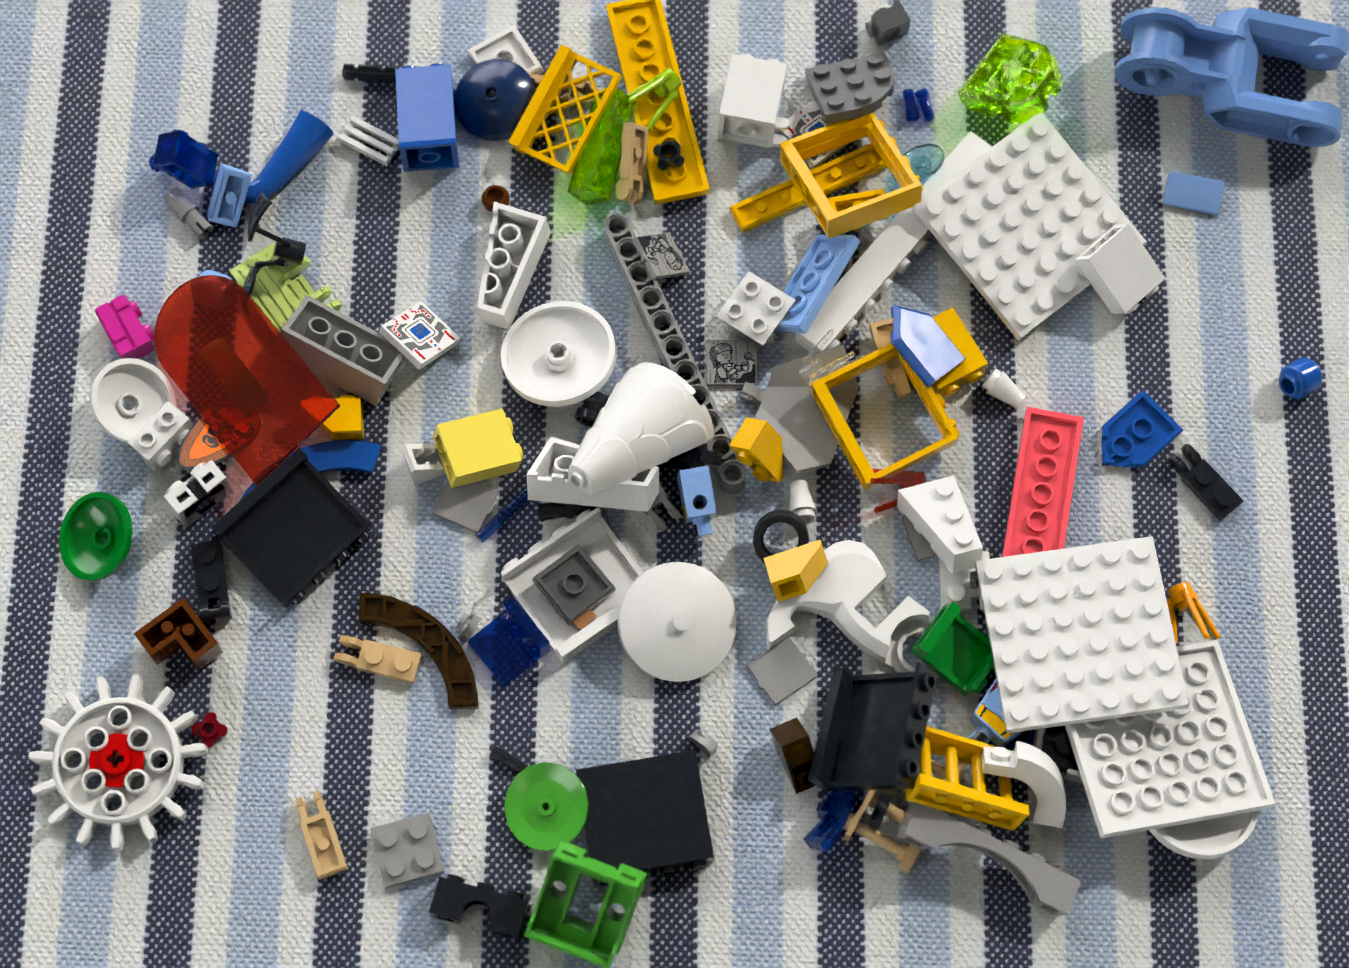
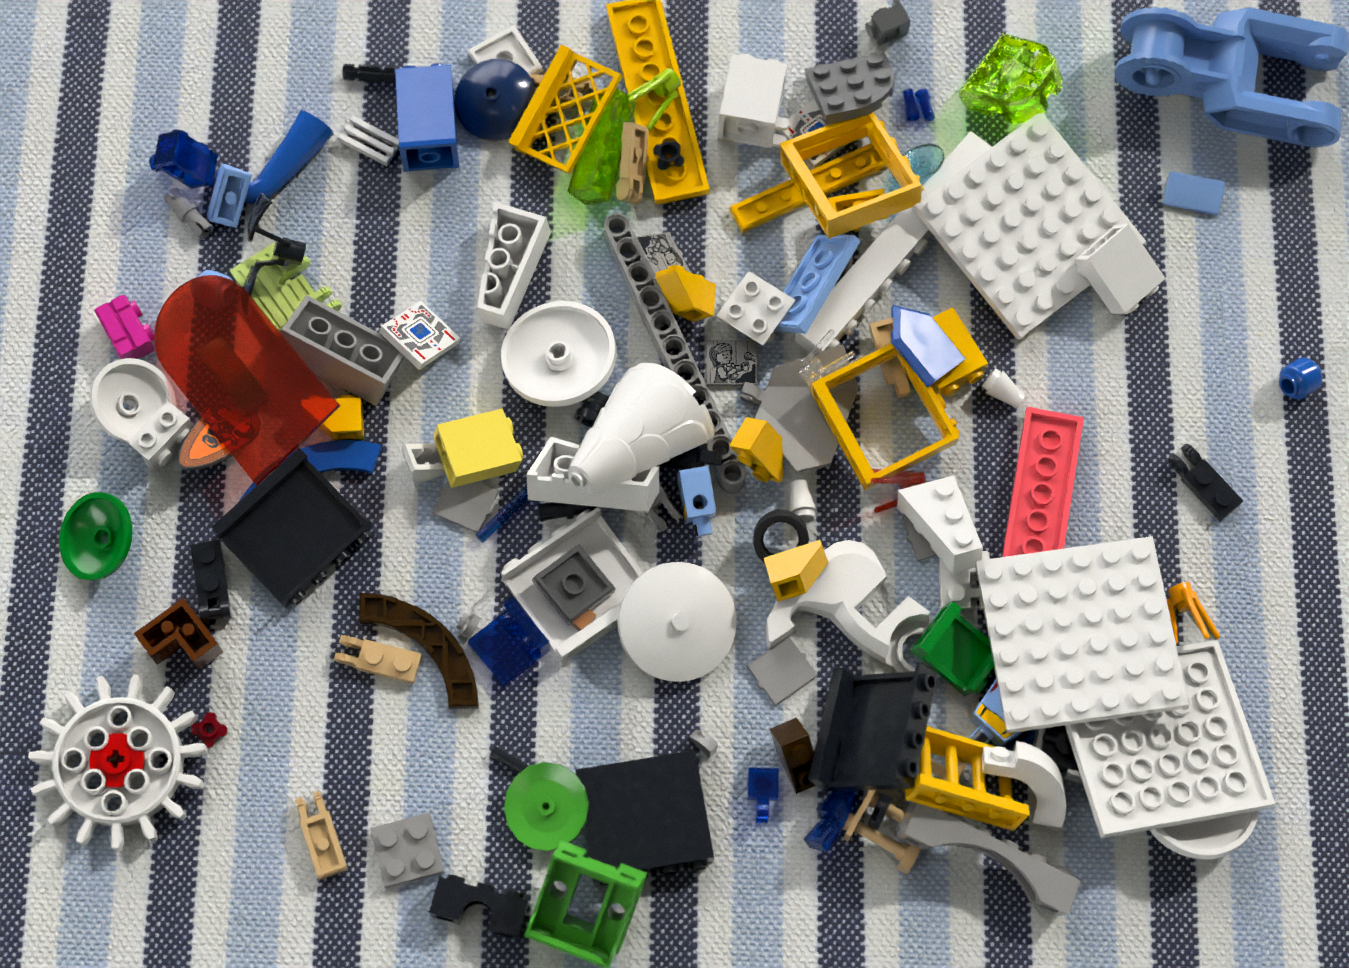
white piece [164,460,232,529] -> none
reddish brown plate [482,185,510,212] -> none
blue tile [1102,390,1183,468] -> none
none -> yellow slope [655,265,716,322]
none -> clear blue plate [747,767,779,824]

